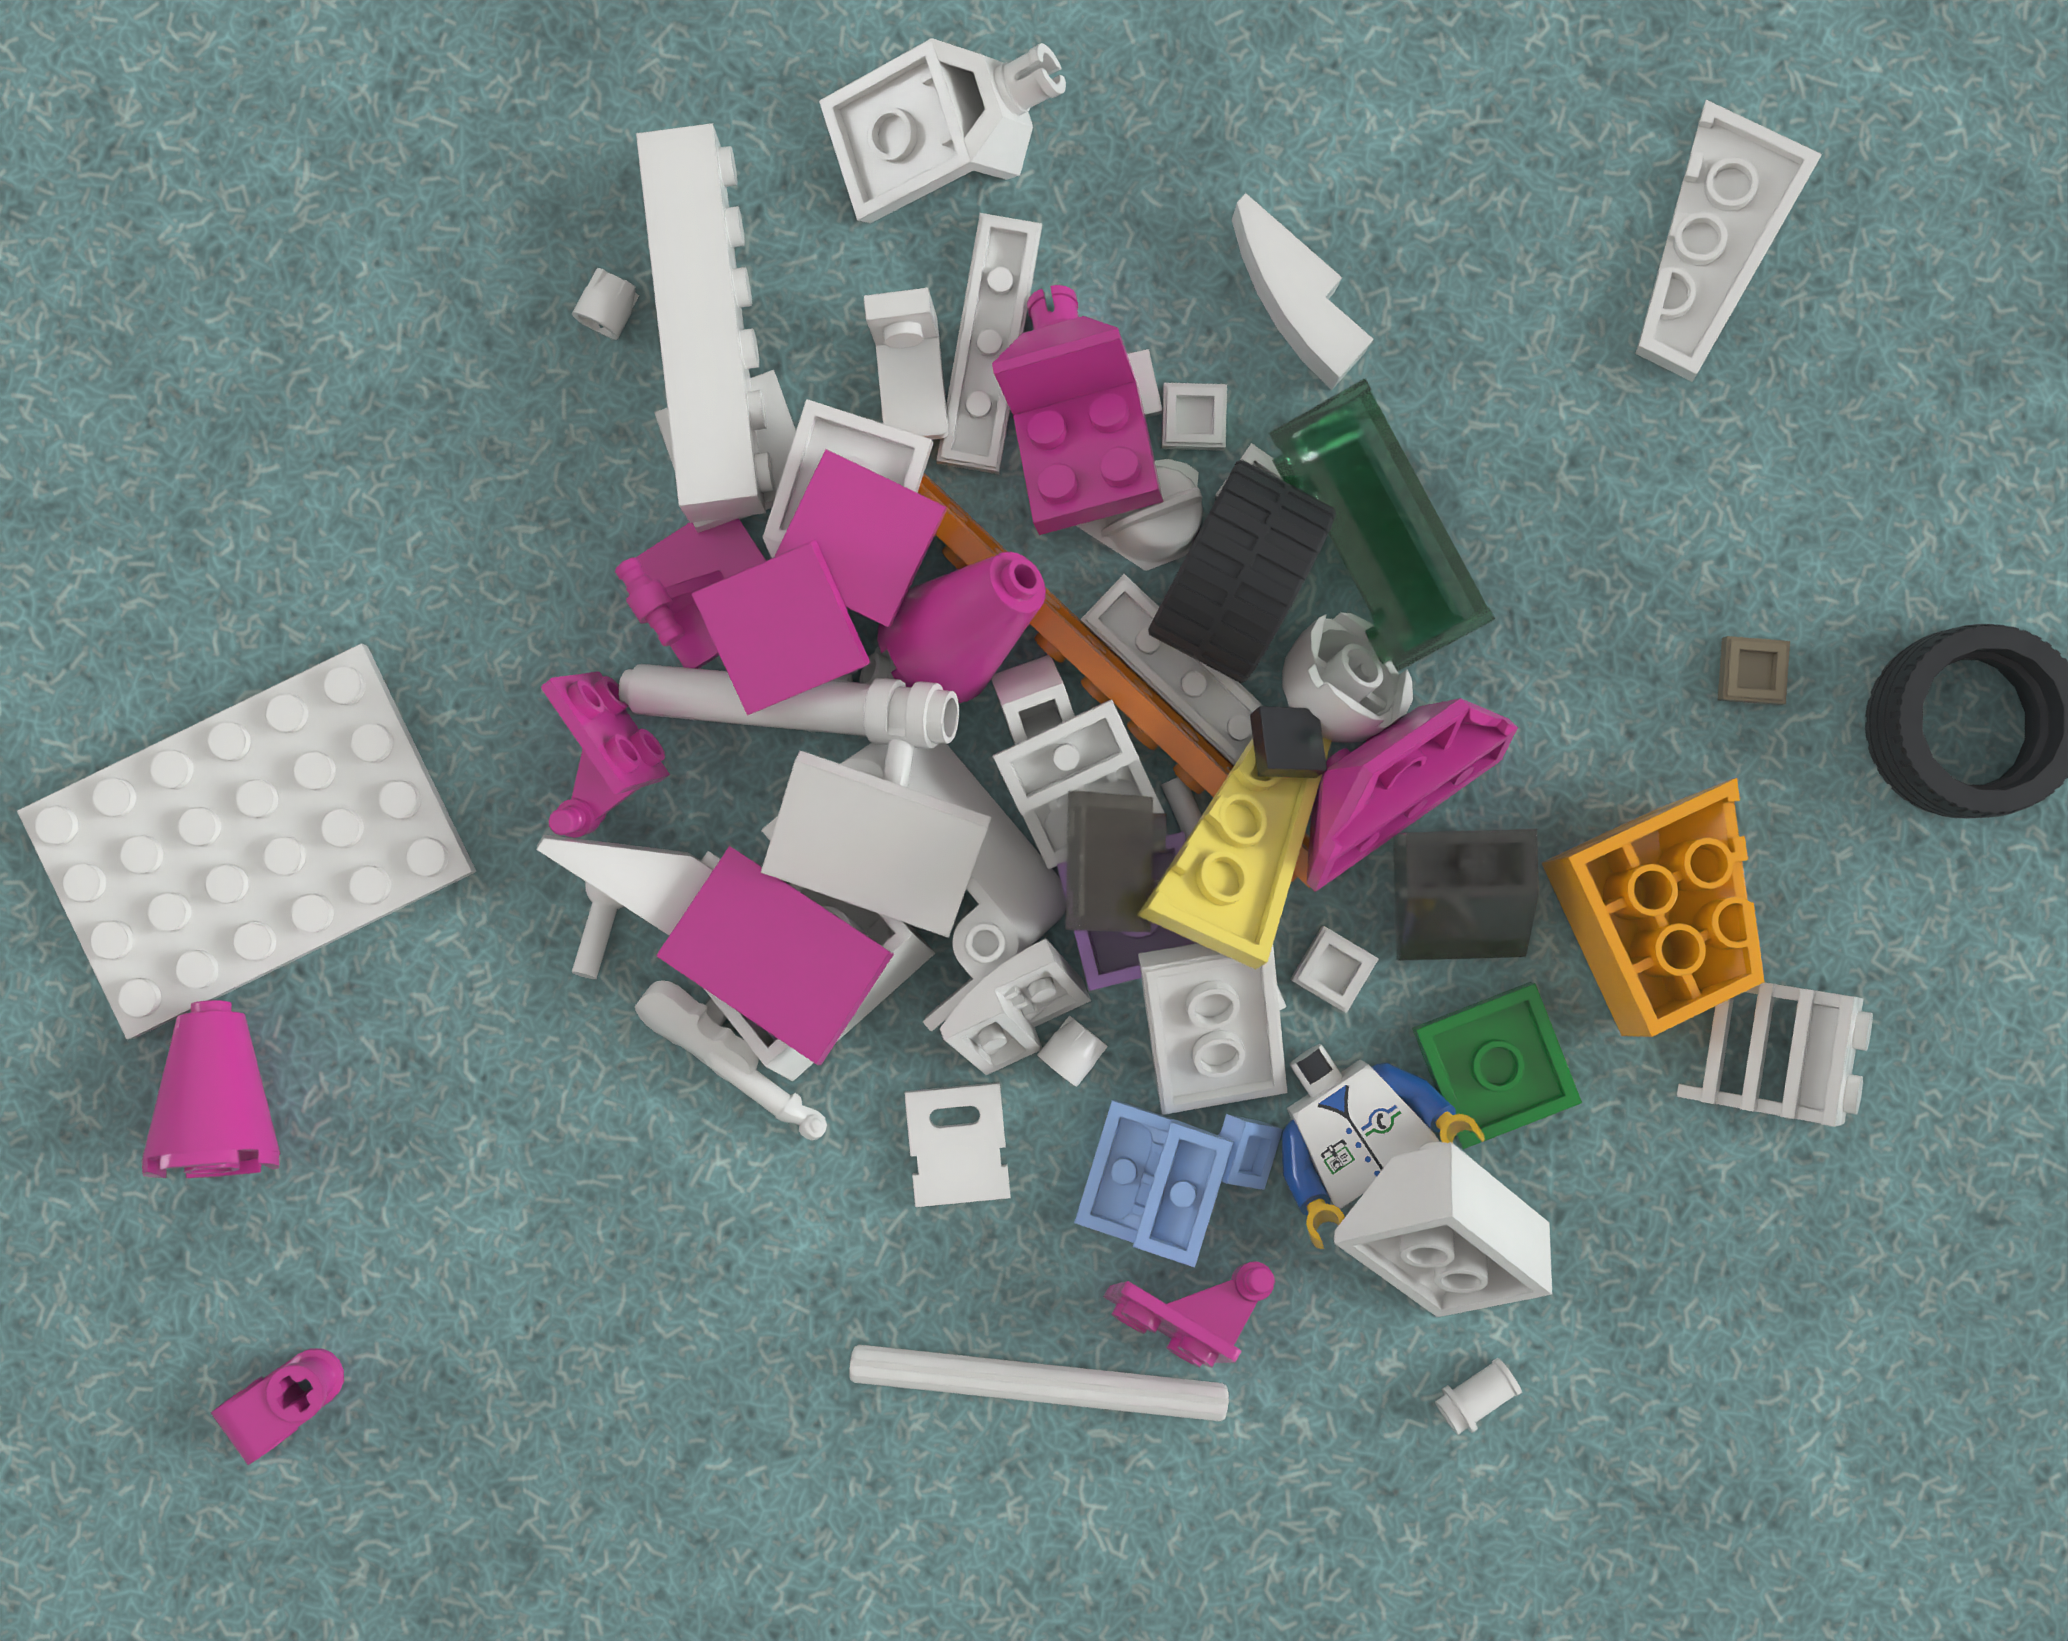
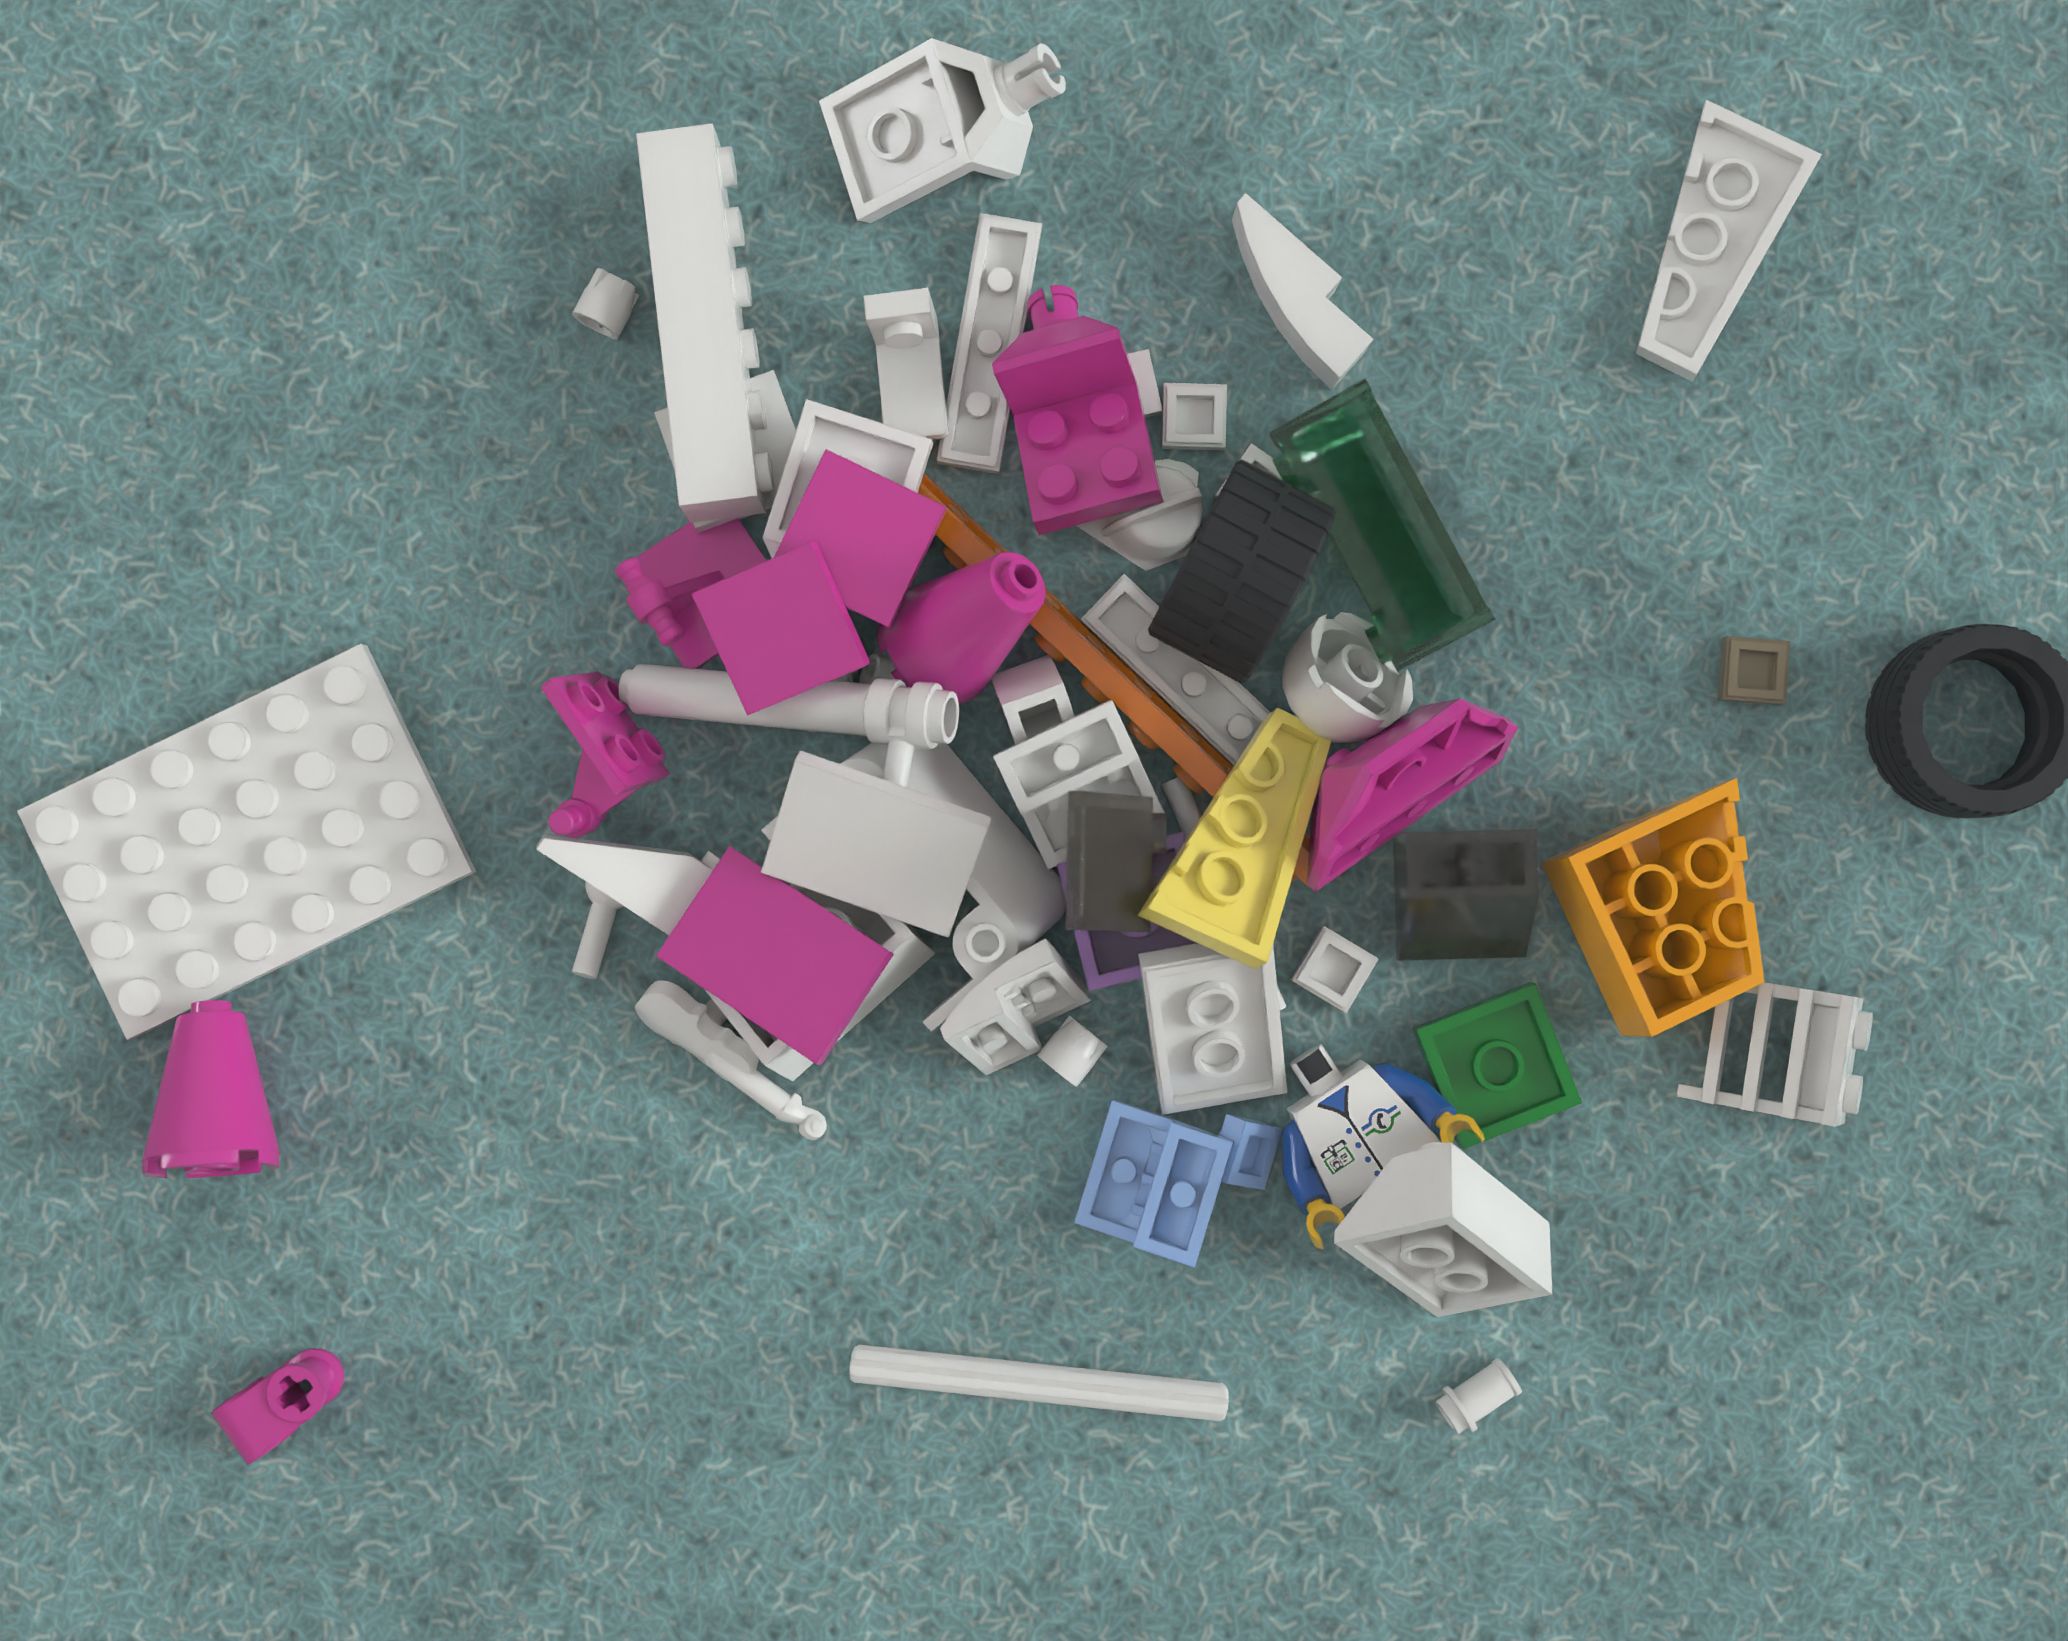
white piece [905,1082,1011,1207] -> none
dark pink plate [1103,1262,1275,1368] -> none
black tile [1250,706,1327,778] -> none

